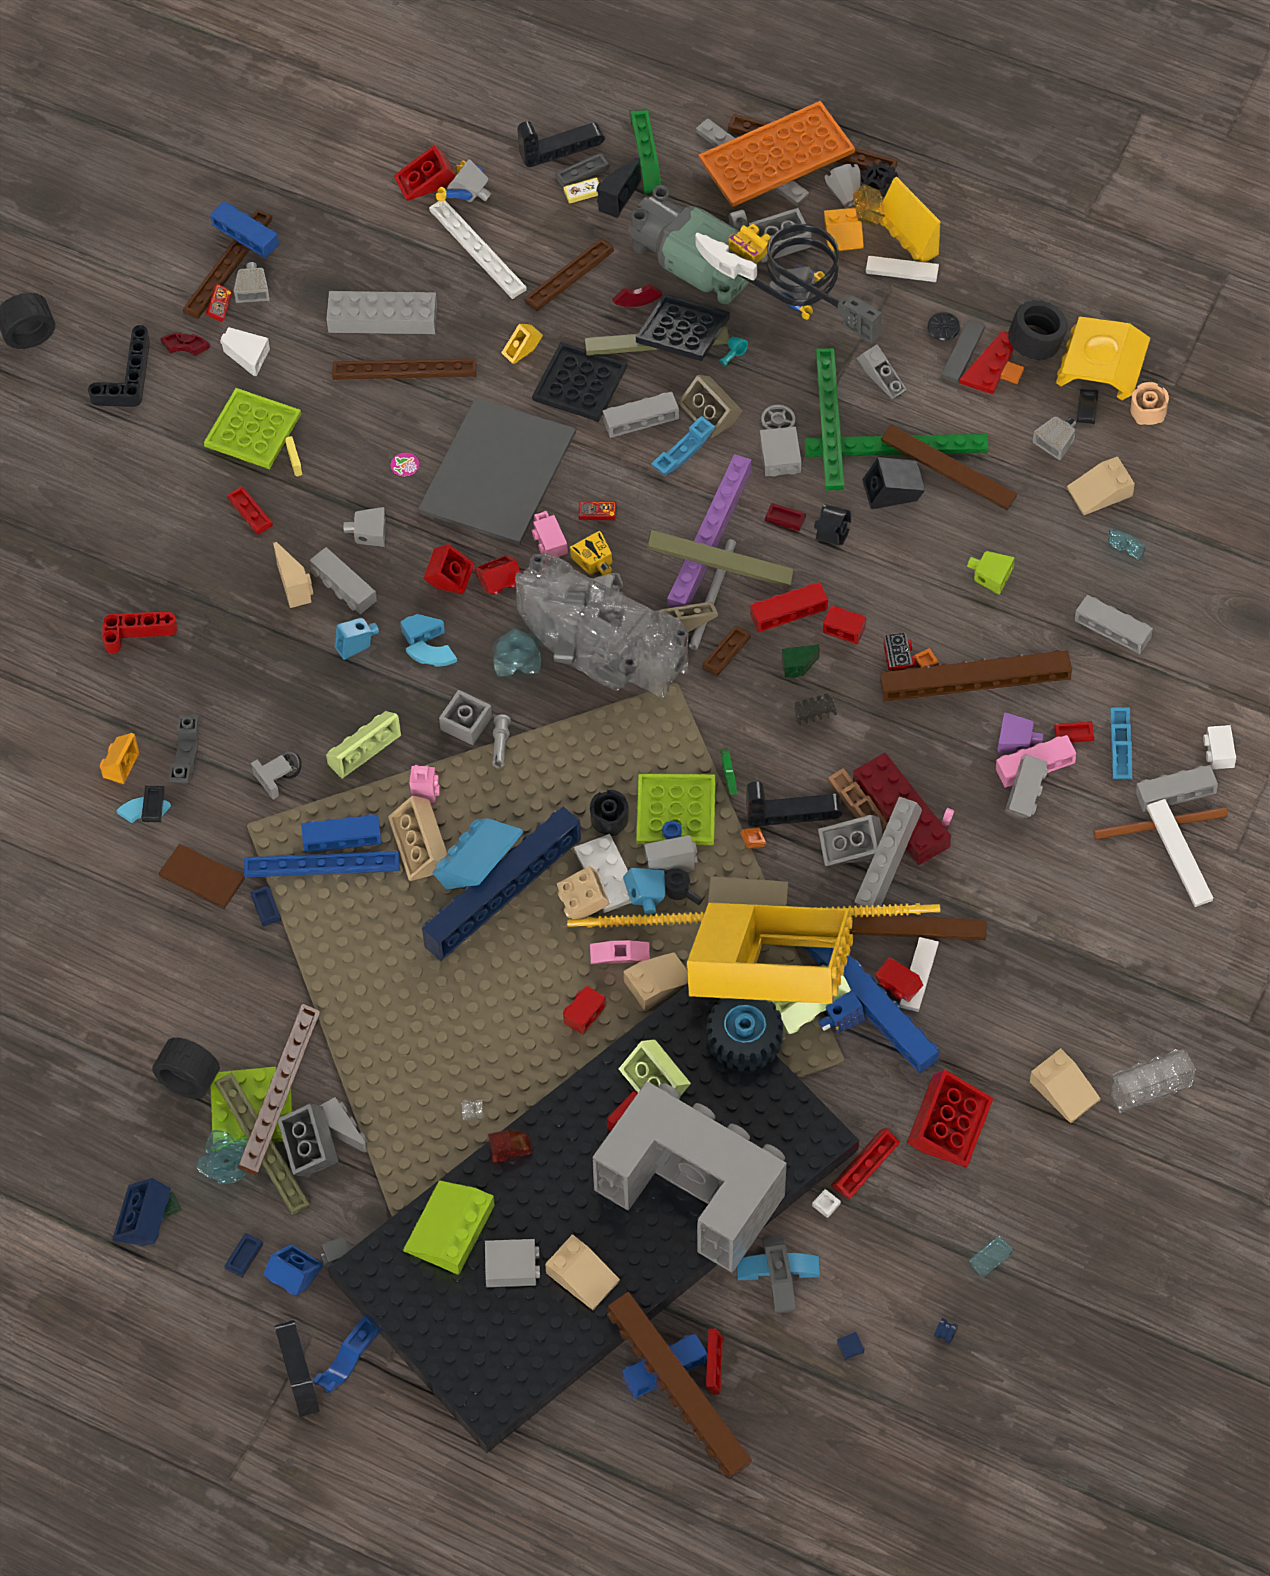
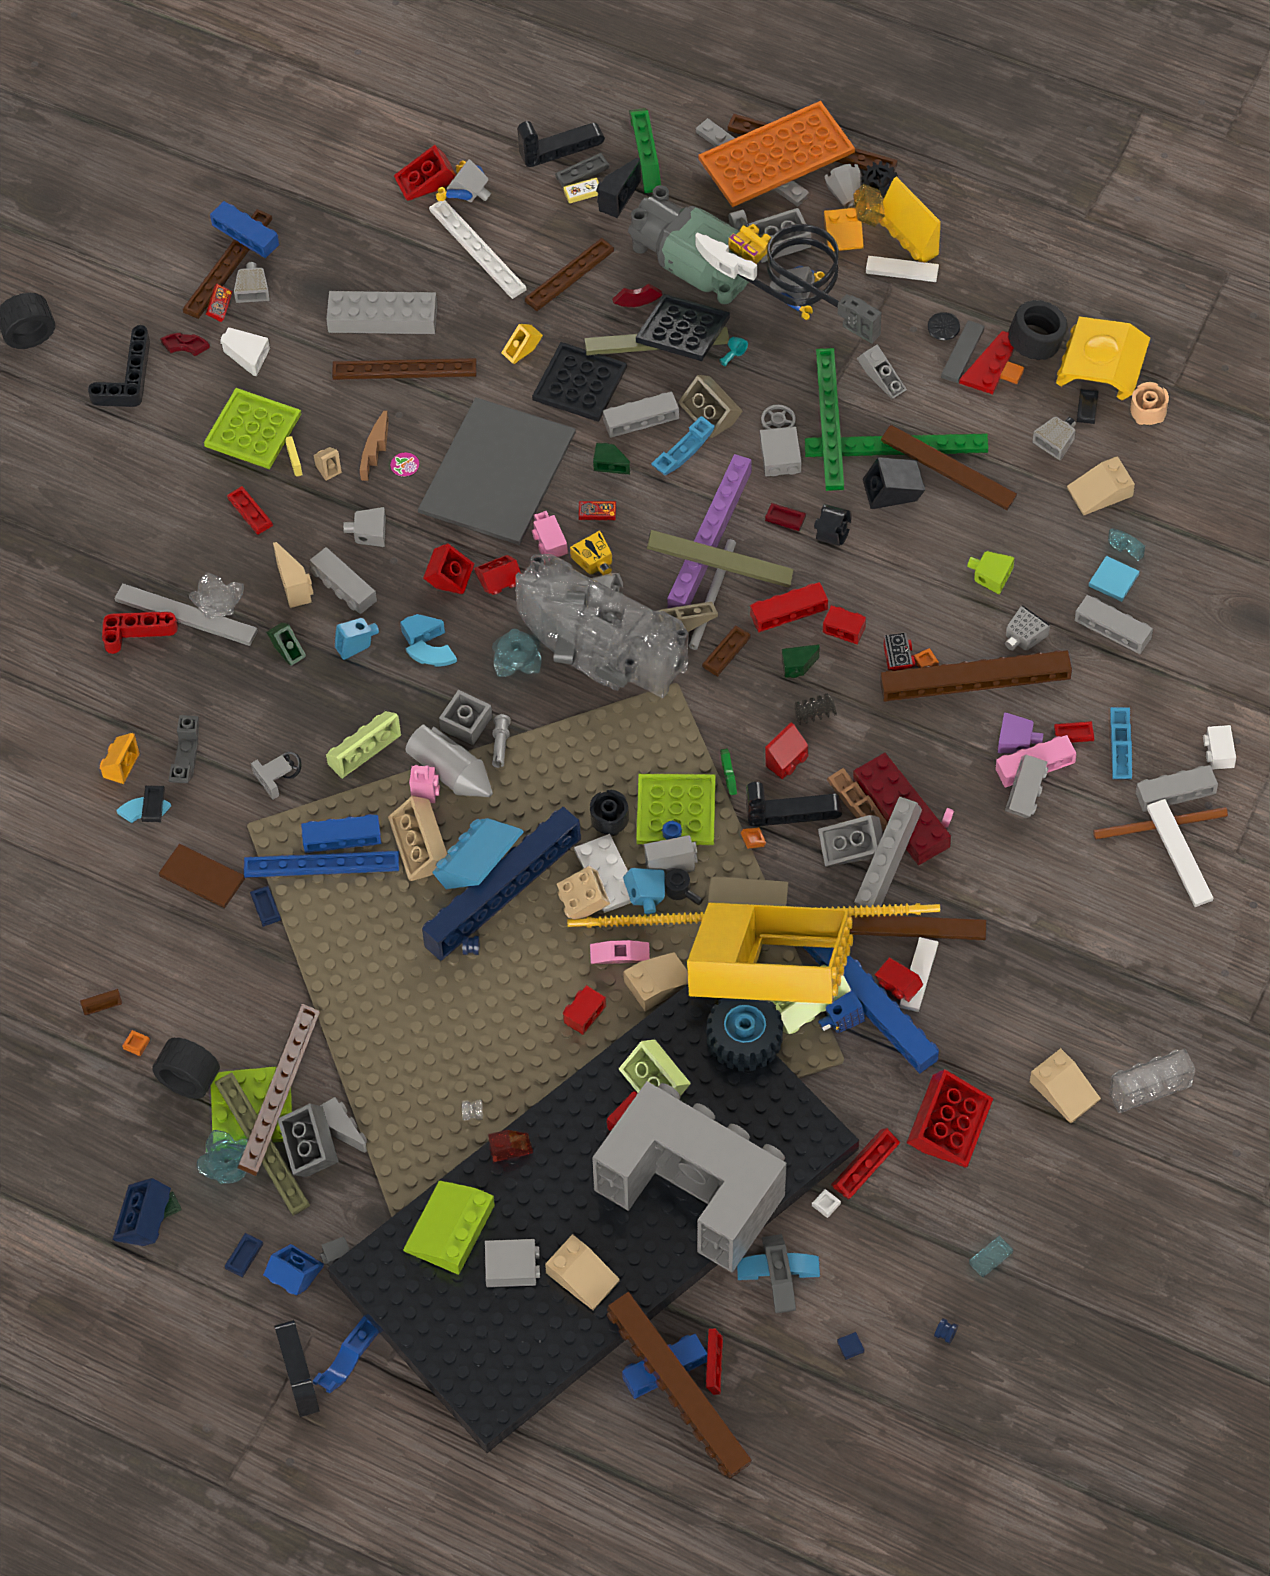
none -> reddish brown tile [80,989,122,1015]
none -> light grey tile [115,583,258,646]
none -> orange tile [123,1030,150,1056]
none -> clear brick [189,572,244,619]
none -> dark green slope [266,622,306,666]
none -> tan slope [314,447,342,481]
none -> medium nougat slope [360,411,389,481]
none -> light grey piece [406,724,493,797]
none -> dark blue wheel [462,935,480,955]
none -> dark green slope [593,443,630,475]
none -> slope [765,722,808,779]
none -> light grey torso [1005,605,1050,651]
none -> medium azure tile [1089,556,1139,602]

